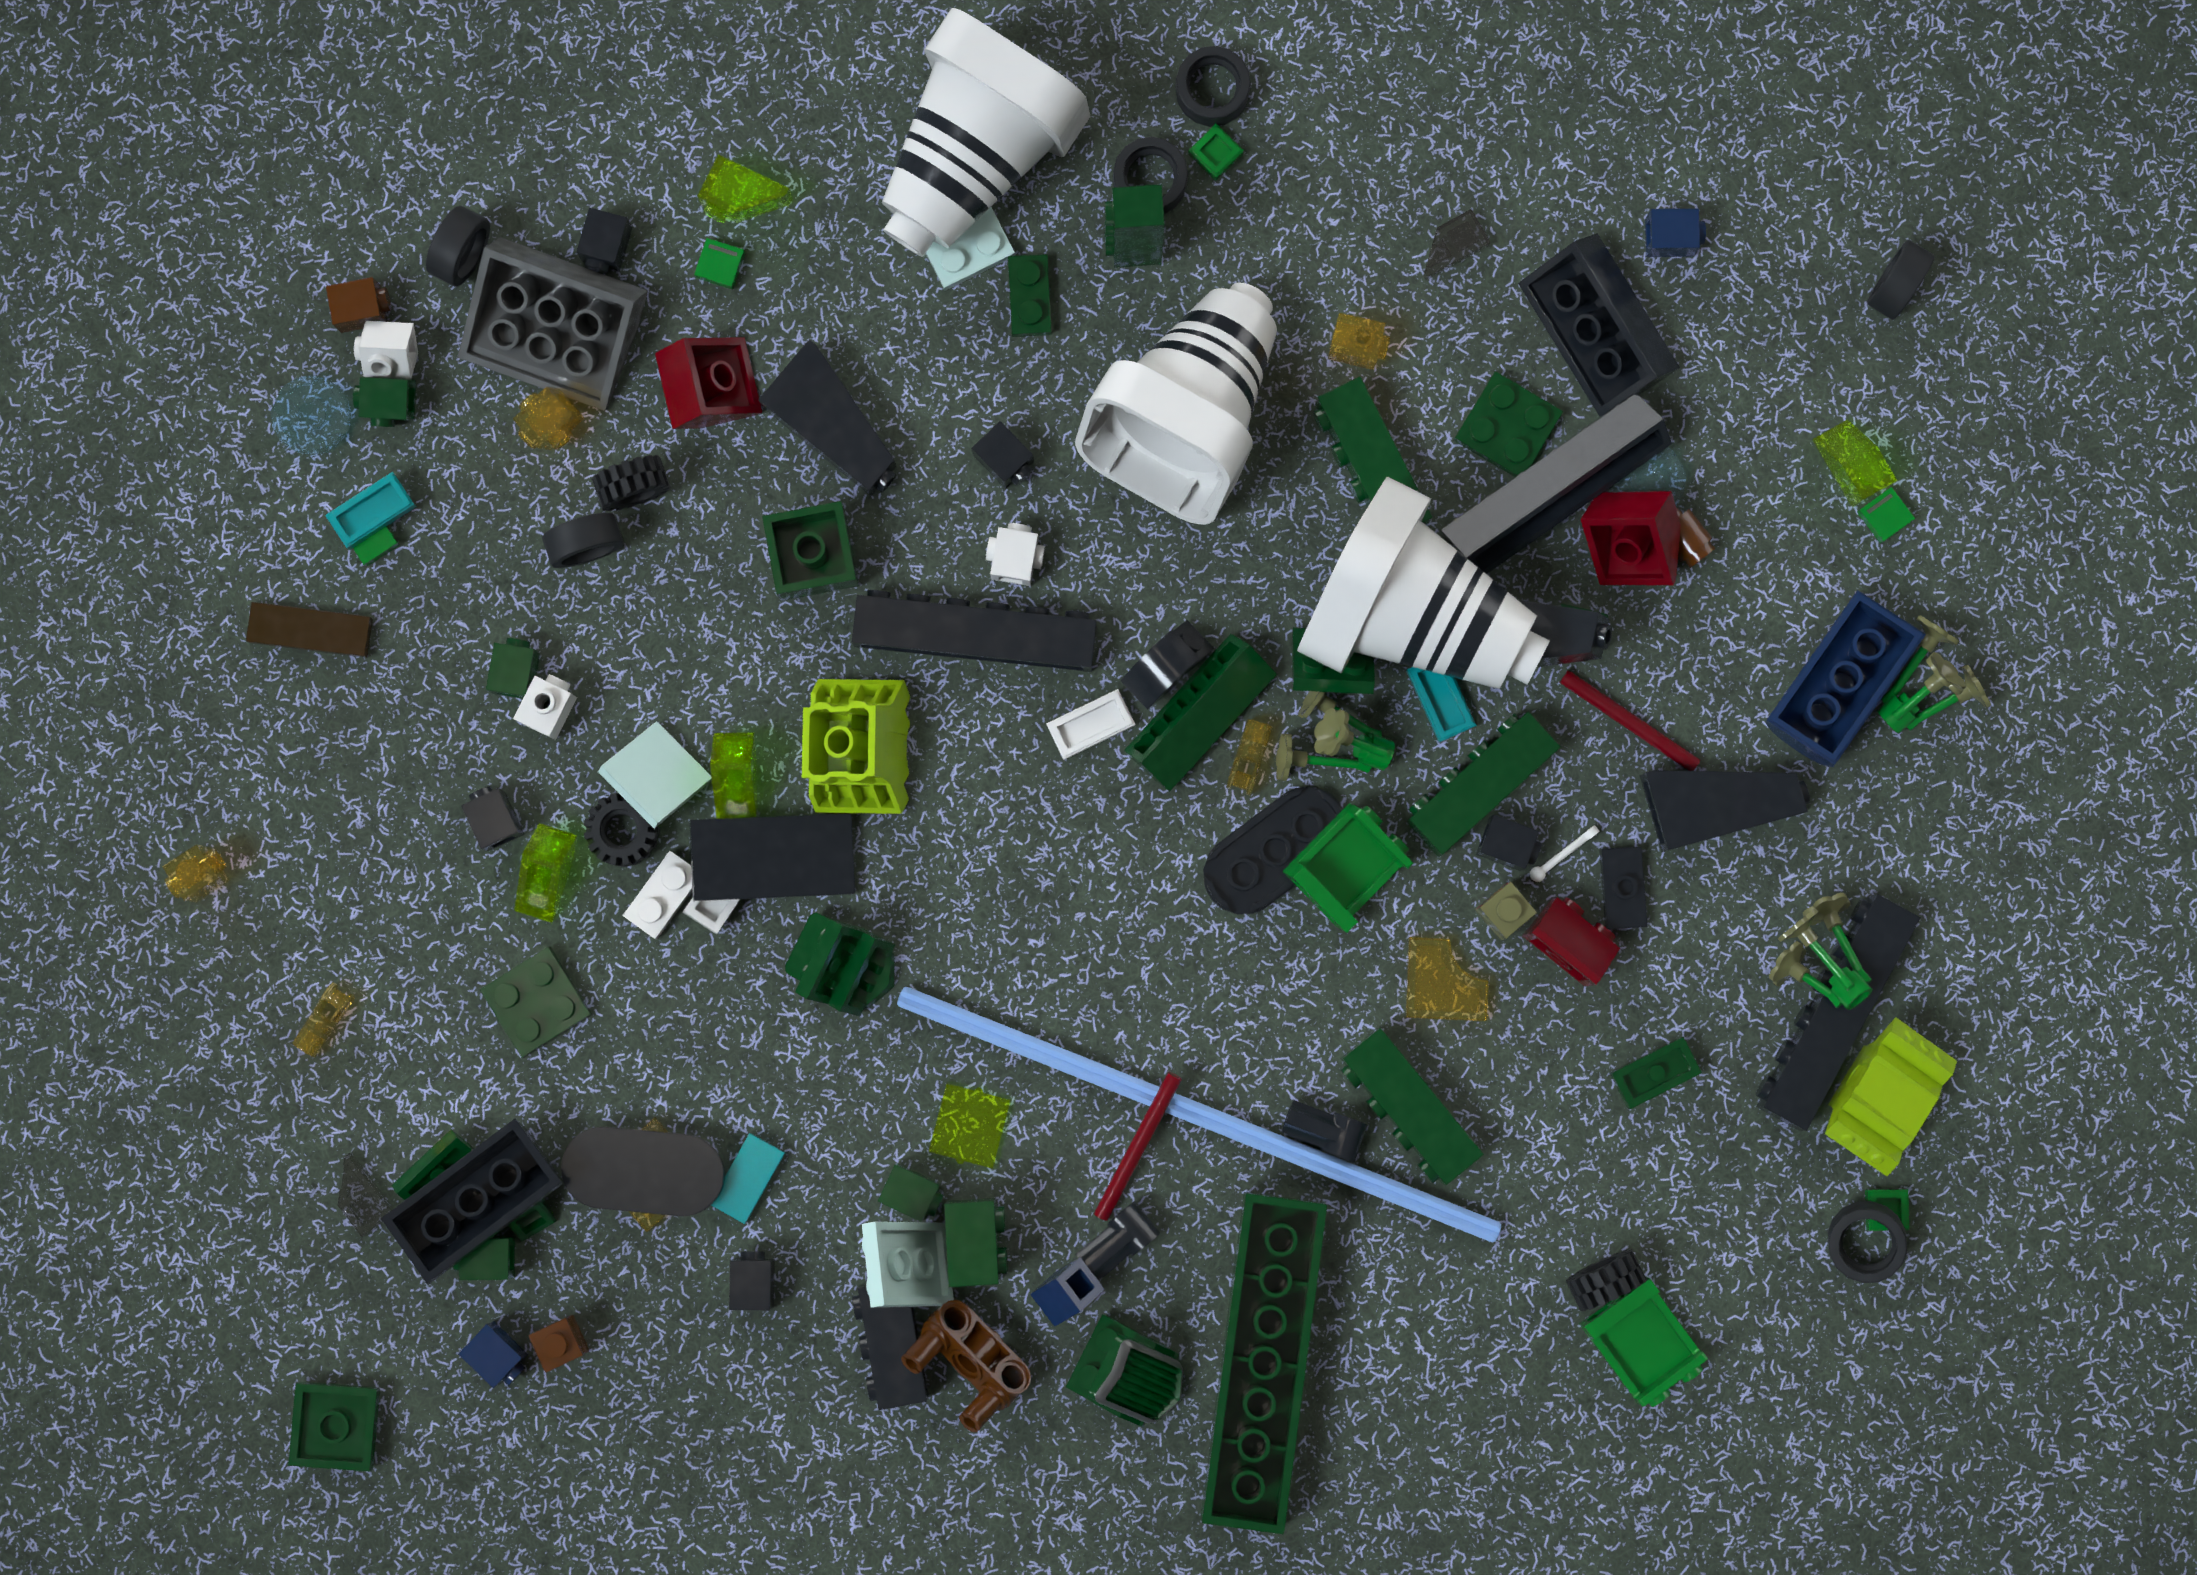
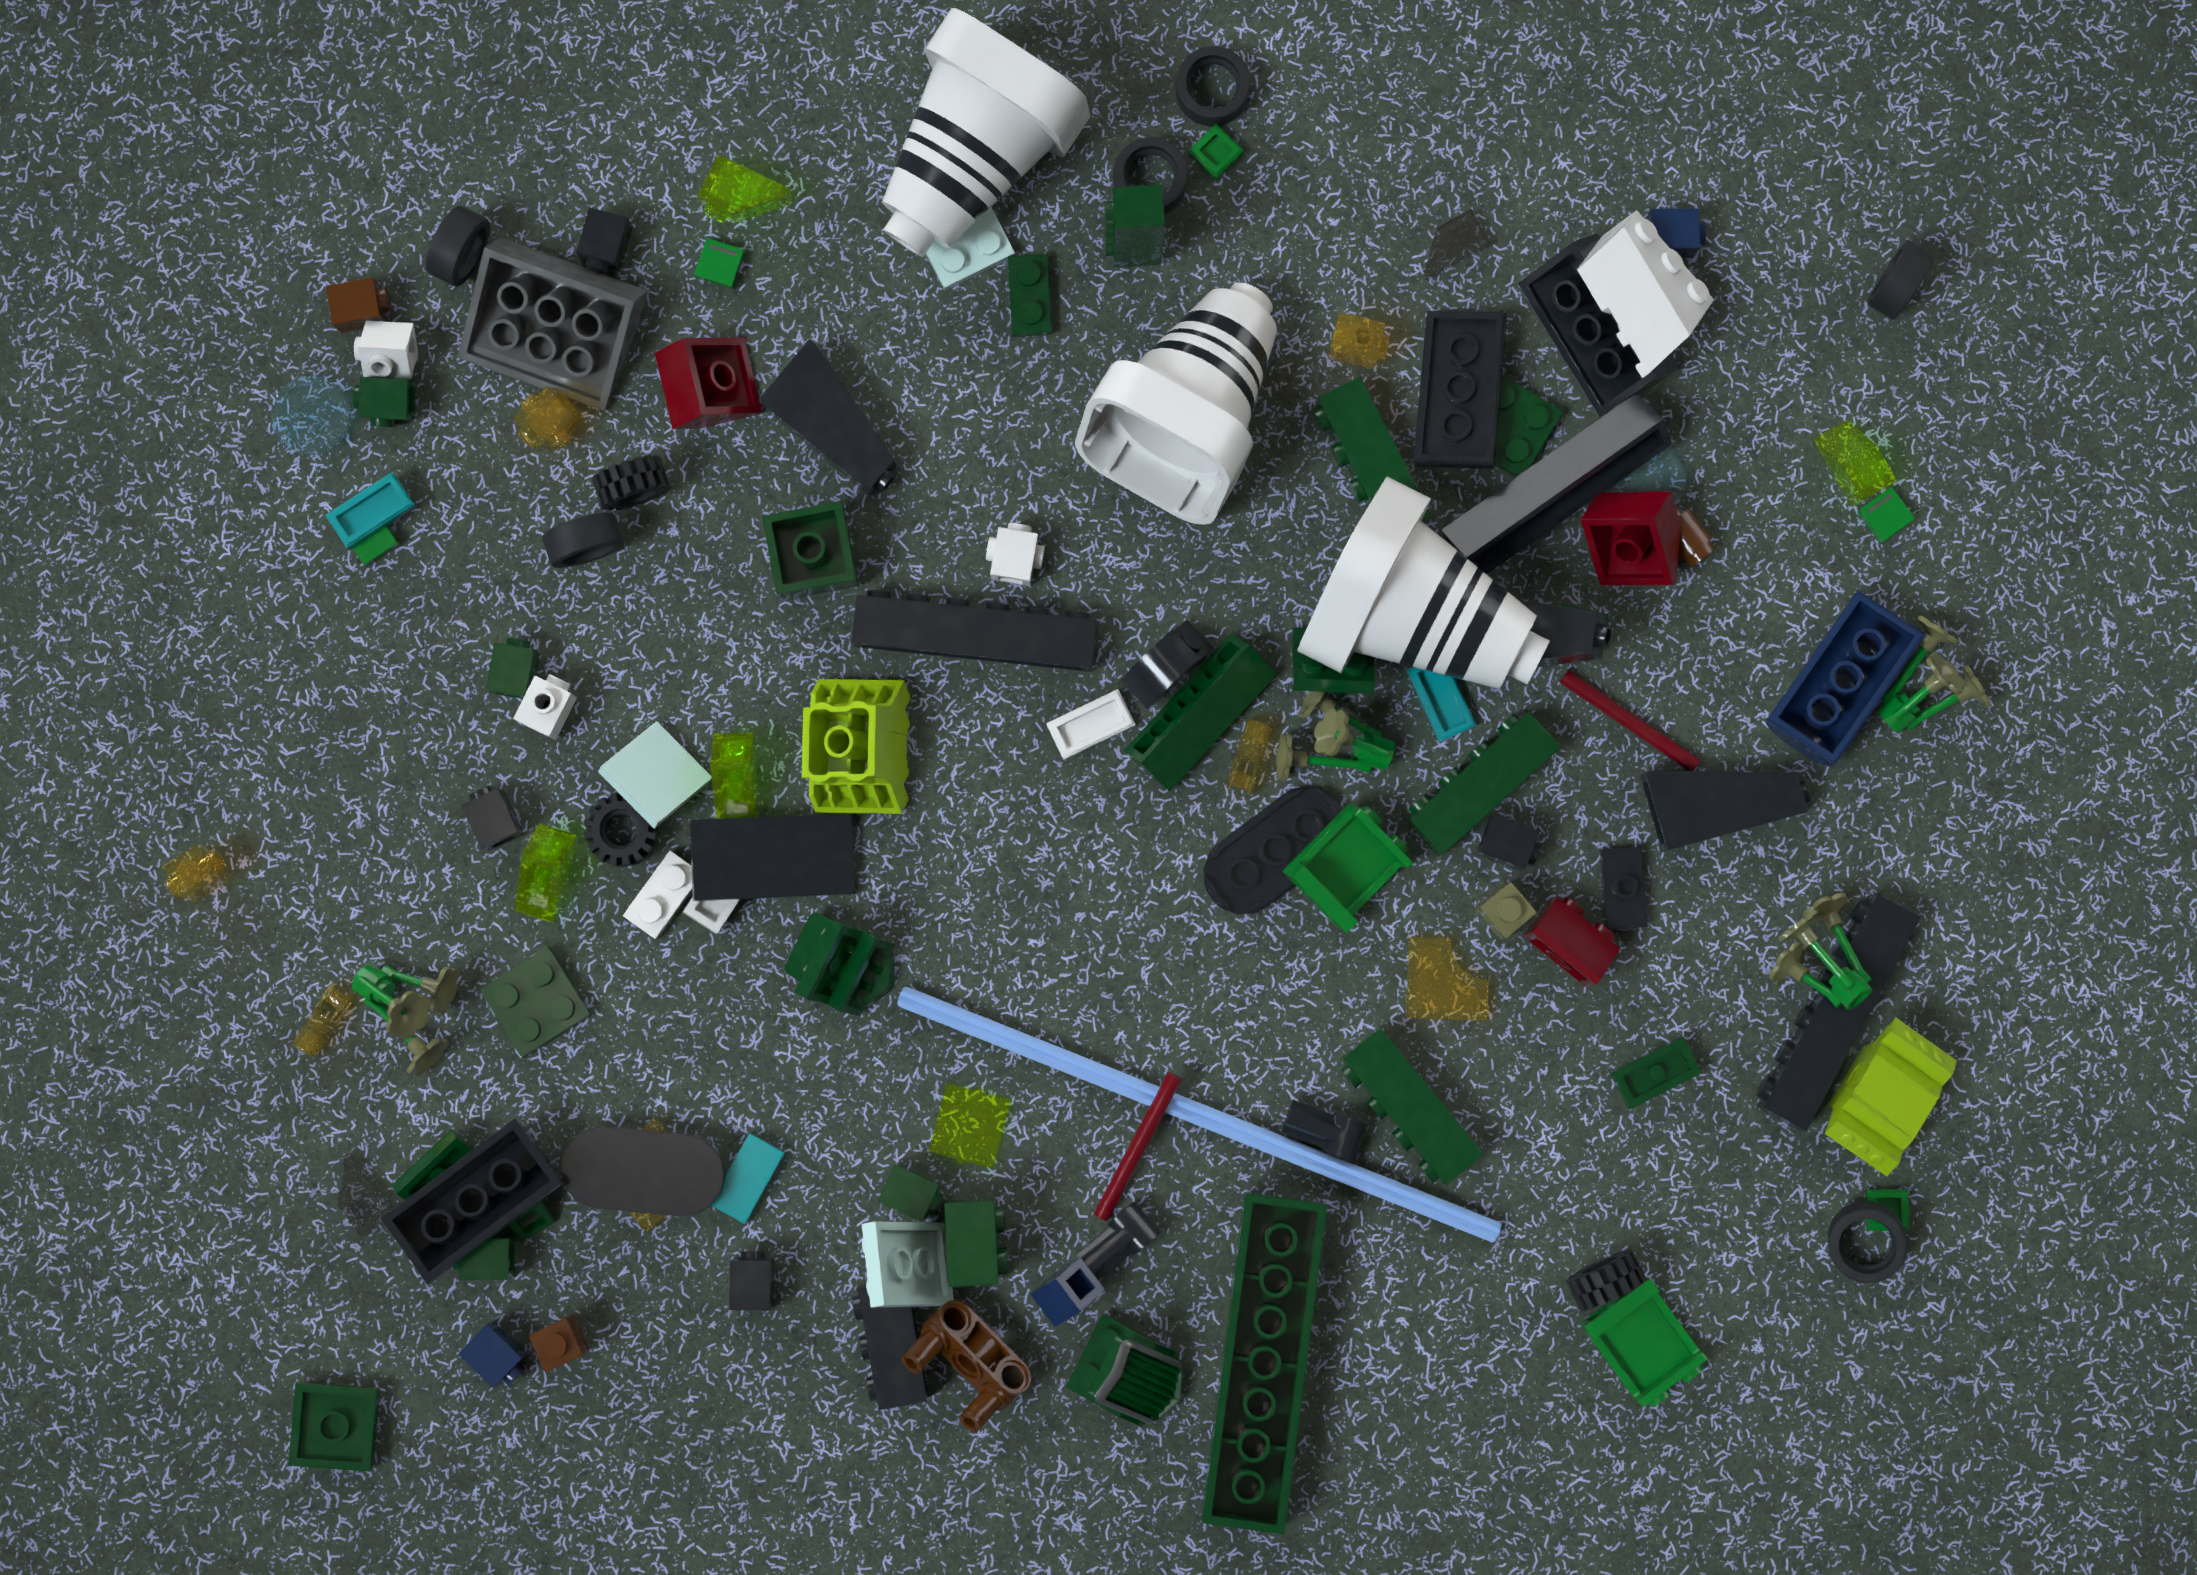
dark brown tile [246,602,373,658] -> none
black brick [971,421,1034,489] -> none
white hinge [1530,825,1600,882] -> none
none -> olive plant [352,964,458,1077]
none -> black tile [1413,311,1507,469]
none -> white wedge [1577,210,1714,378]

